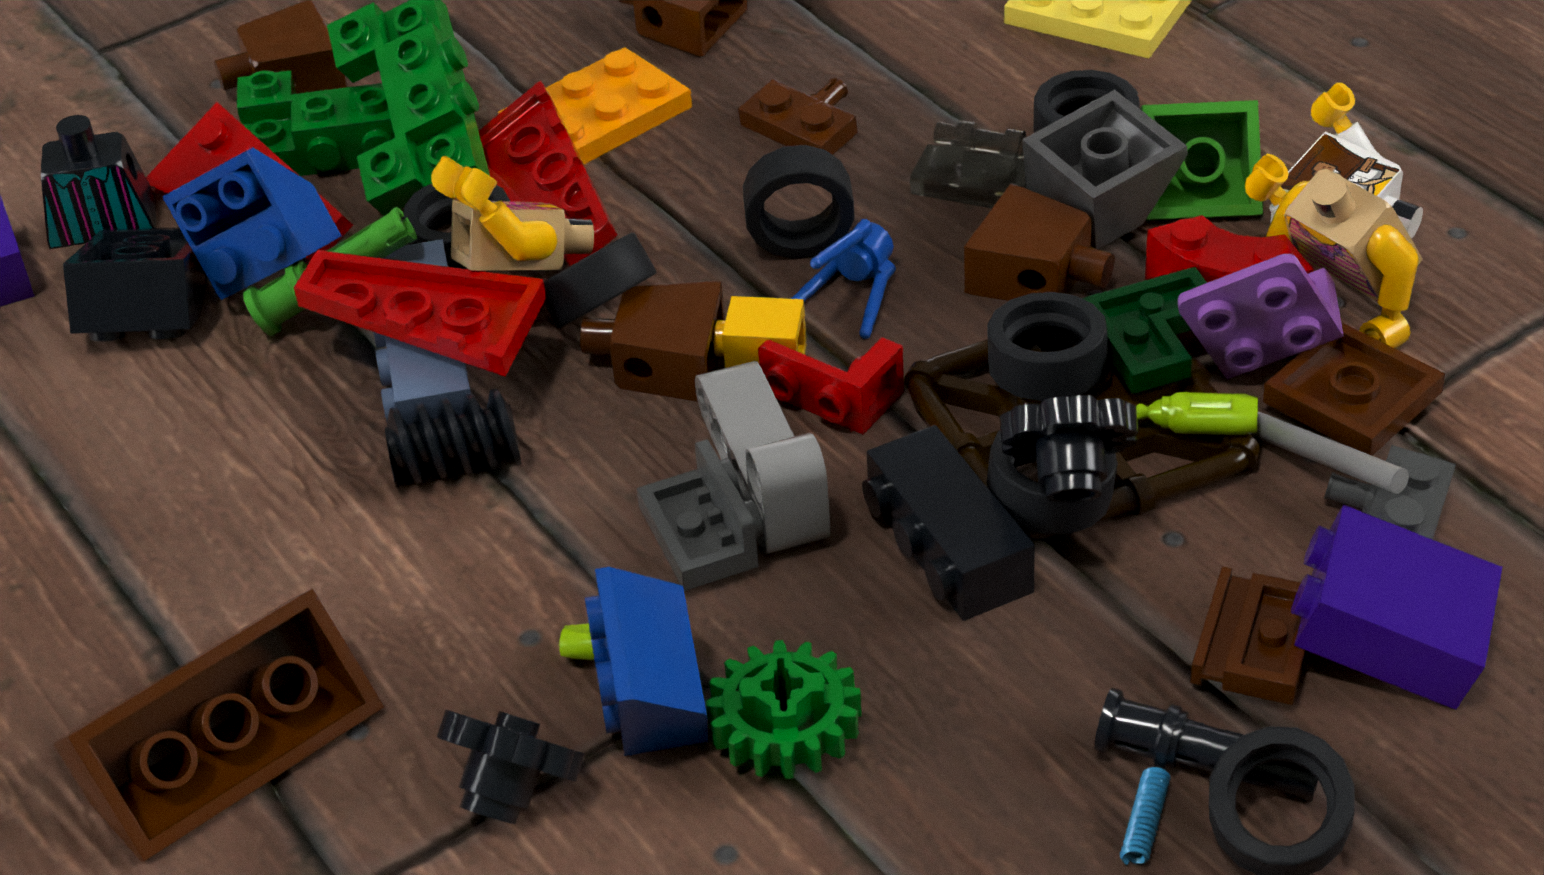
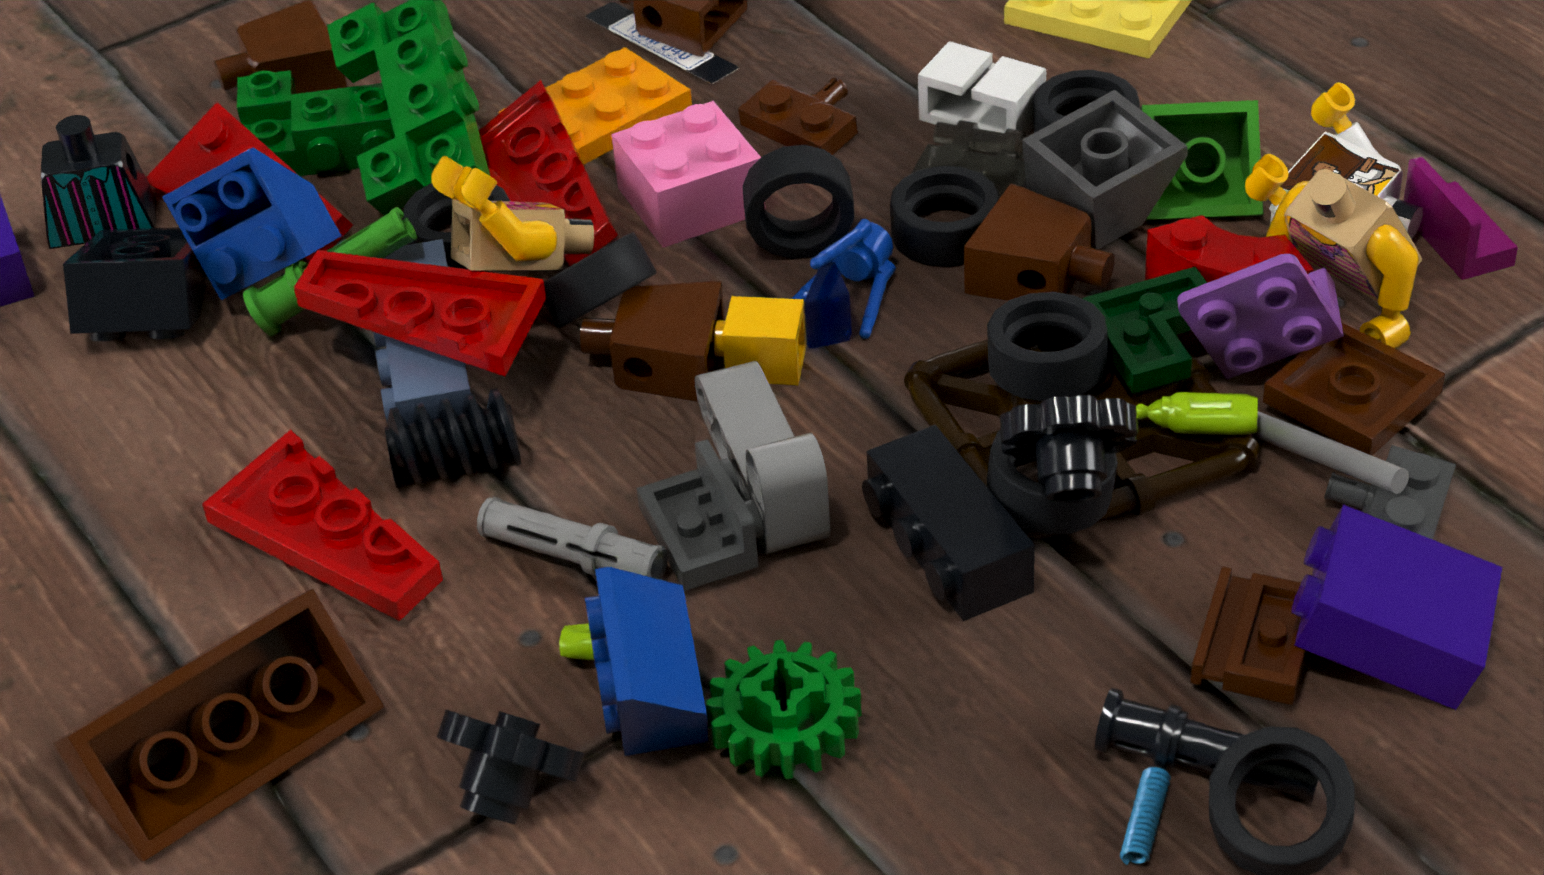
red bracket [758,337,904,435] -> none
none -> red wing [202,429,443,621]
none -> light grey pin [477,496,668,580]
none -> sticker [585,2,739,84]
none -> bright pink brick [611,101,765,248]
none -> clear blue slope [804,261,852,349]
none -> black tyre [890,166,1000,267]
none -> white piece [918,41,1046,148]
none -> magenta panel [1403,157,1518,280]

